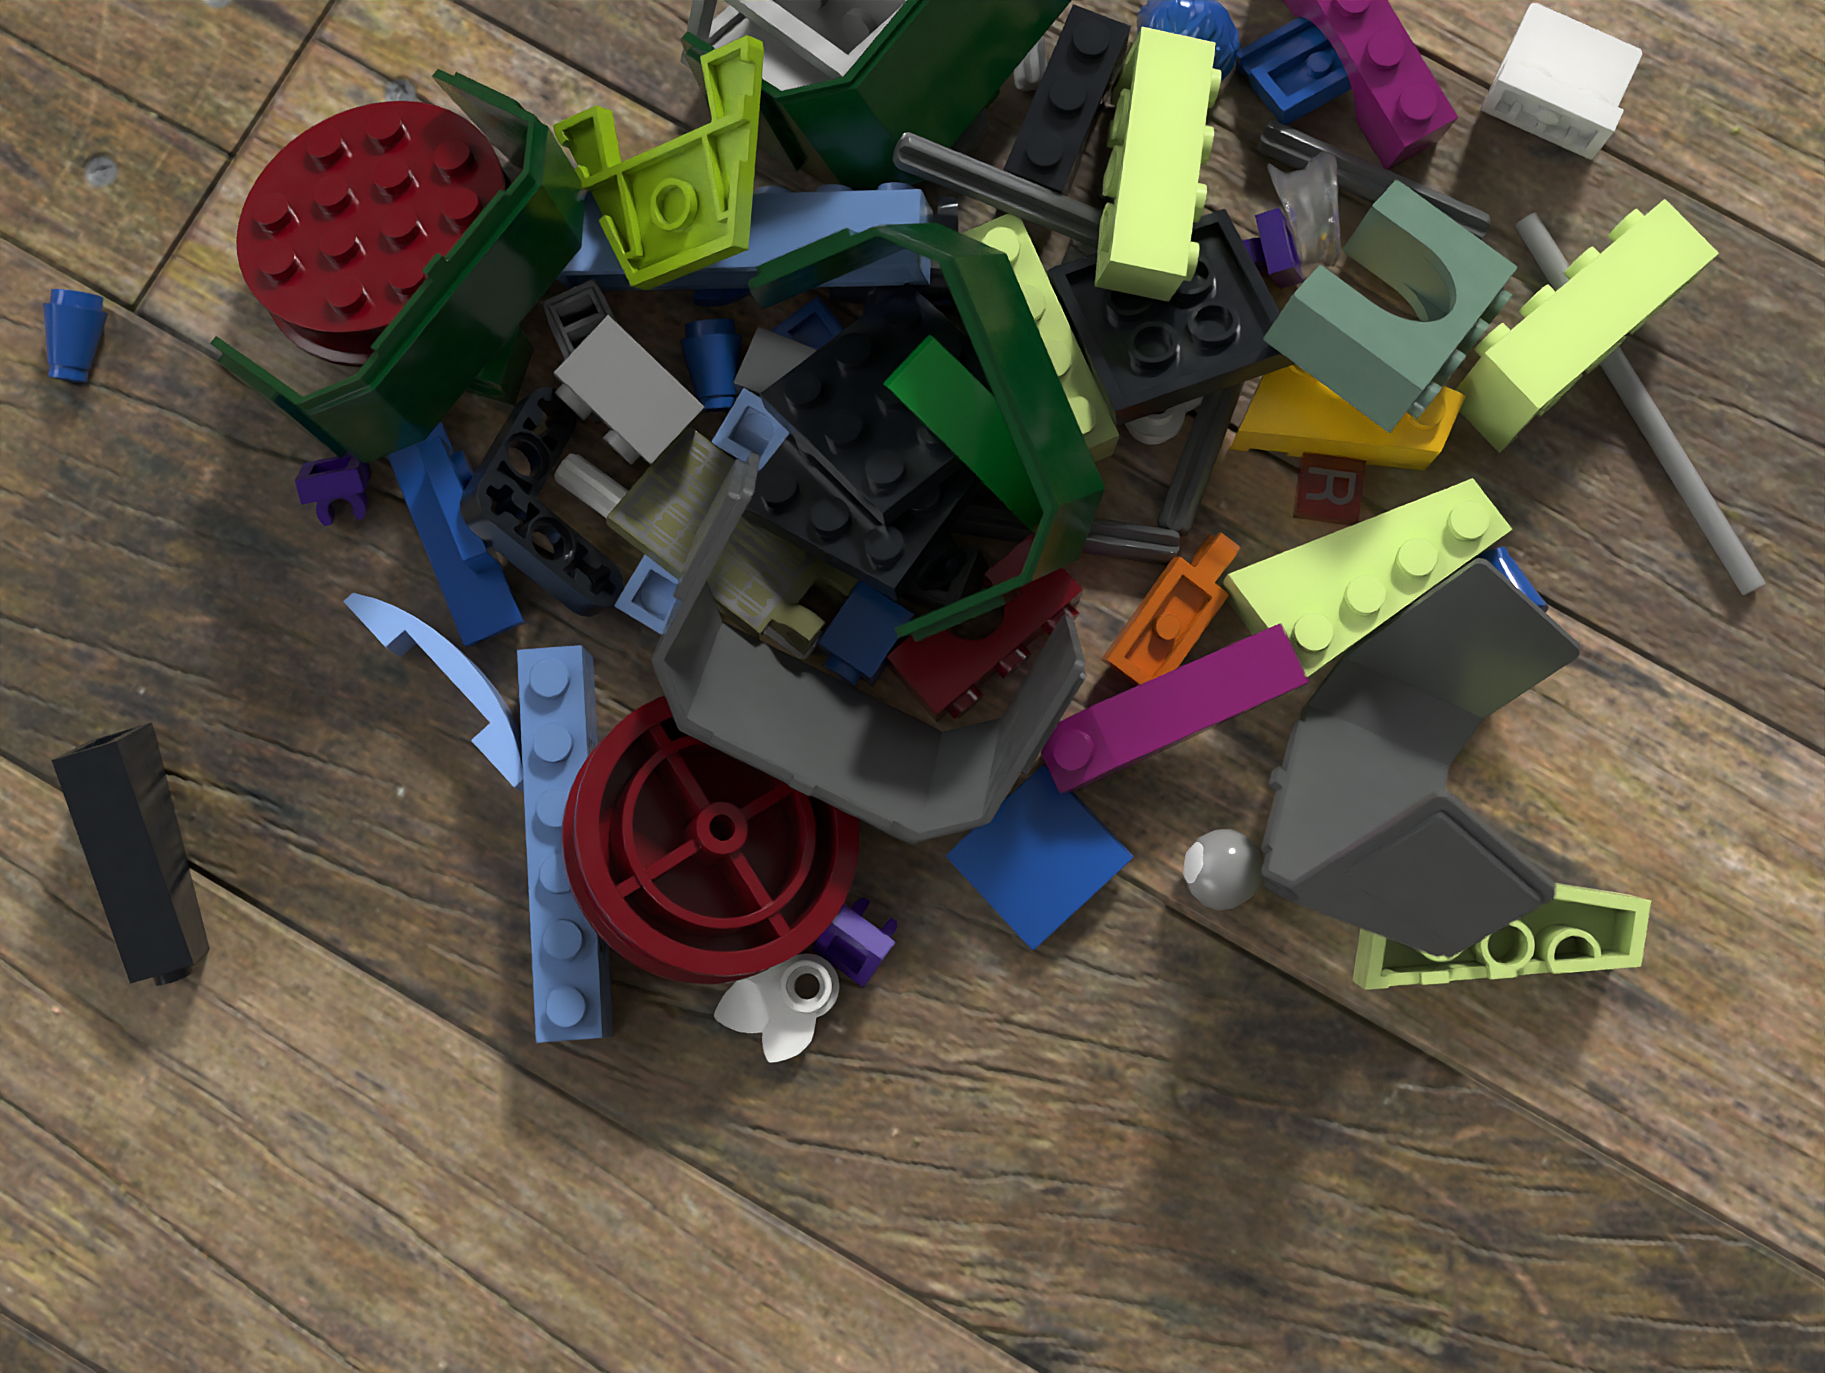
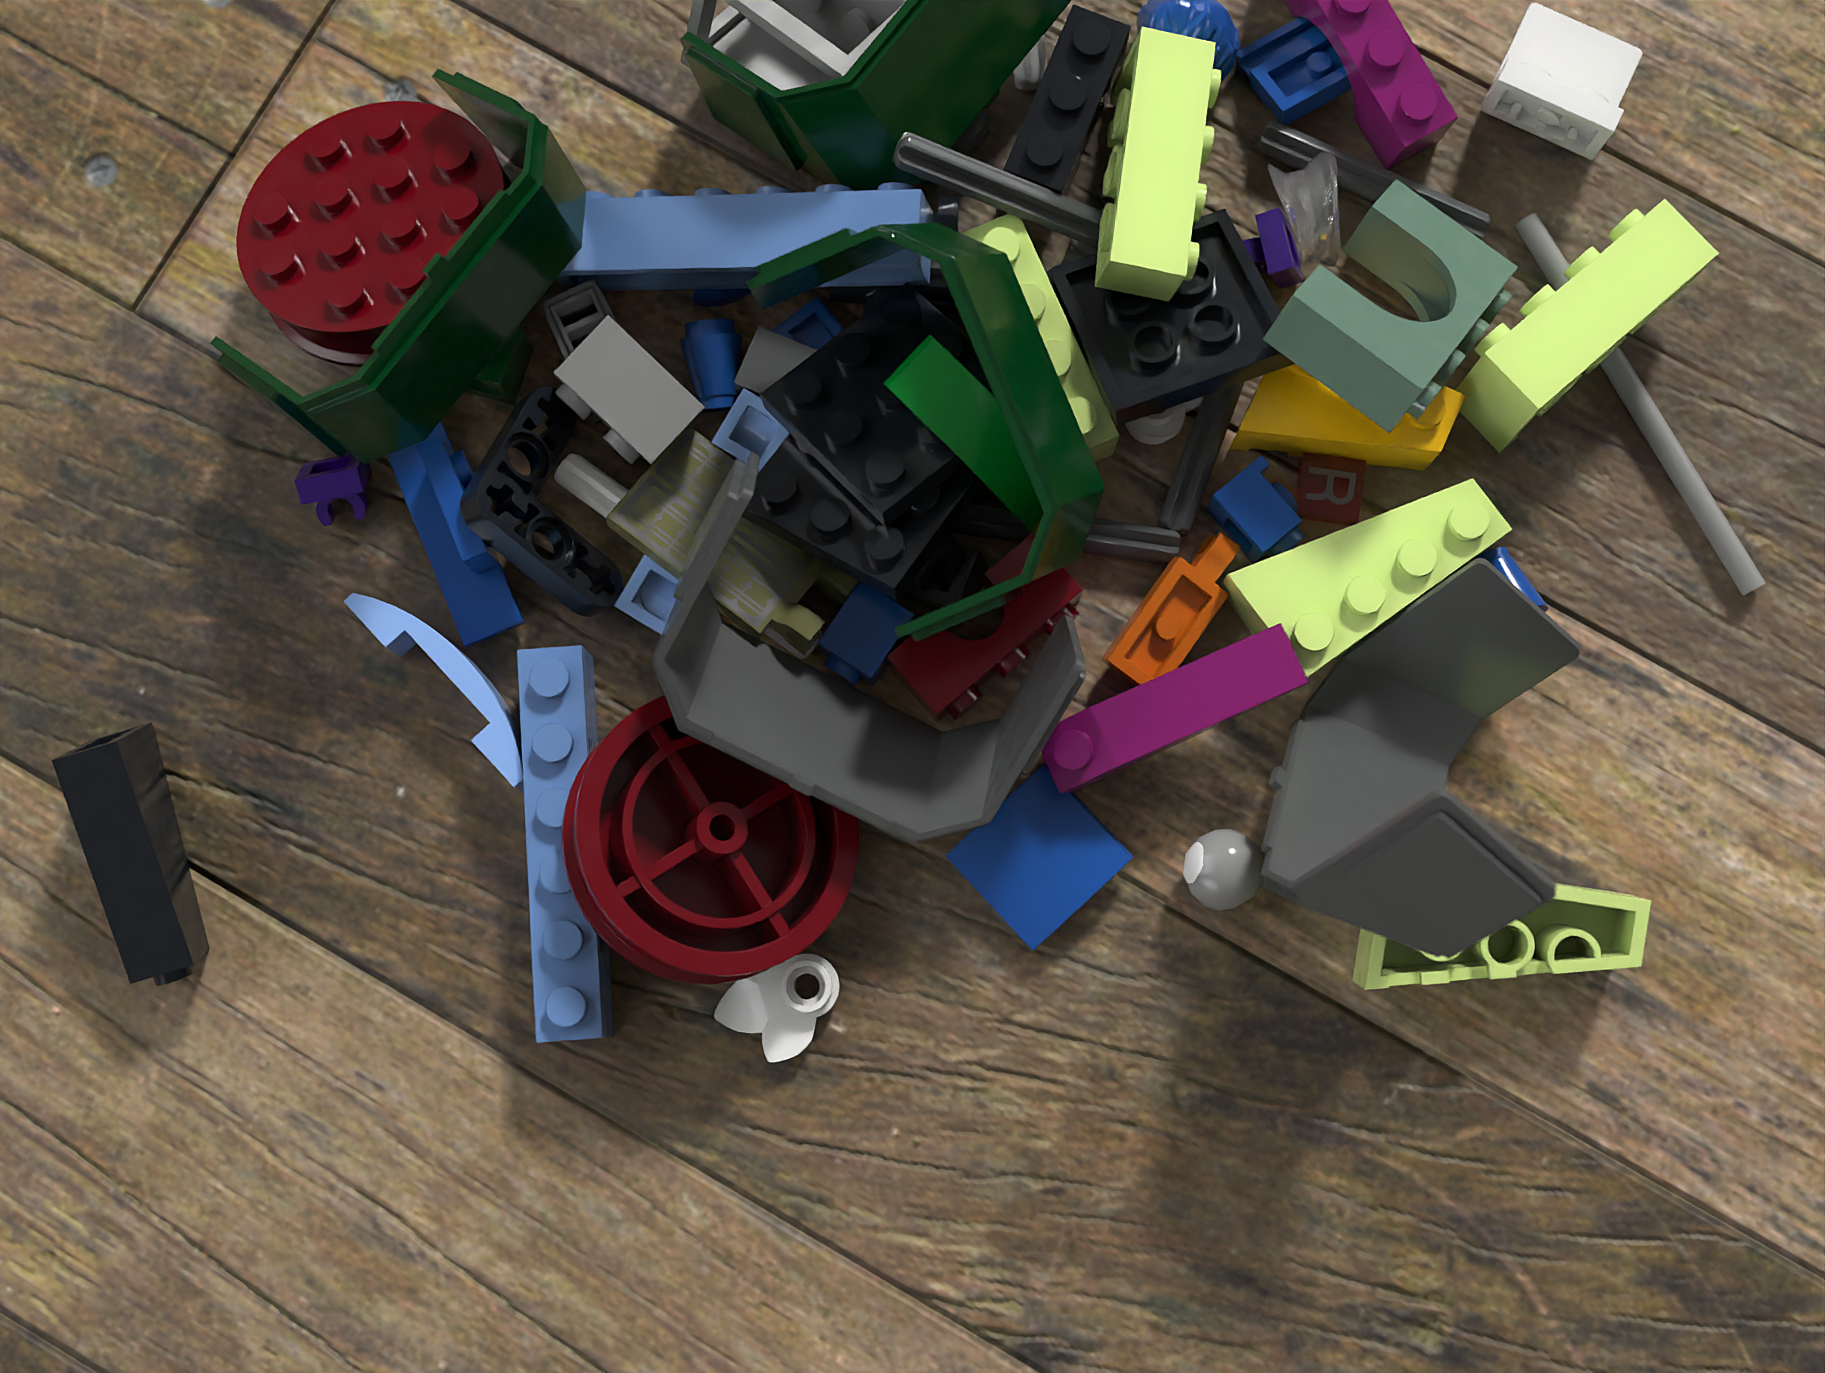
blue cone [43,289,108,383] -> none
lime wing [553,35,764,290] -> none
dark purple tile [812,897,897,988] -> none
none -> blue brick [1206,455,1306,564]

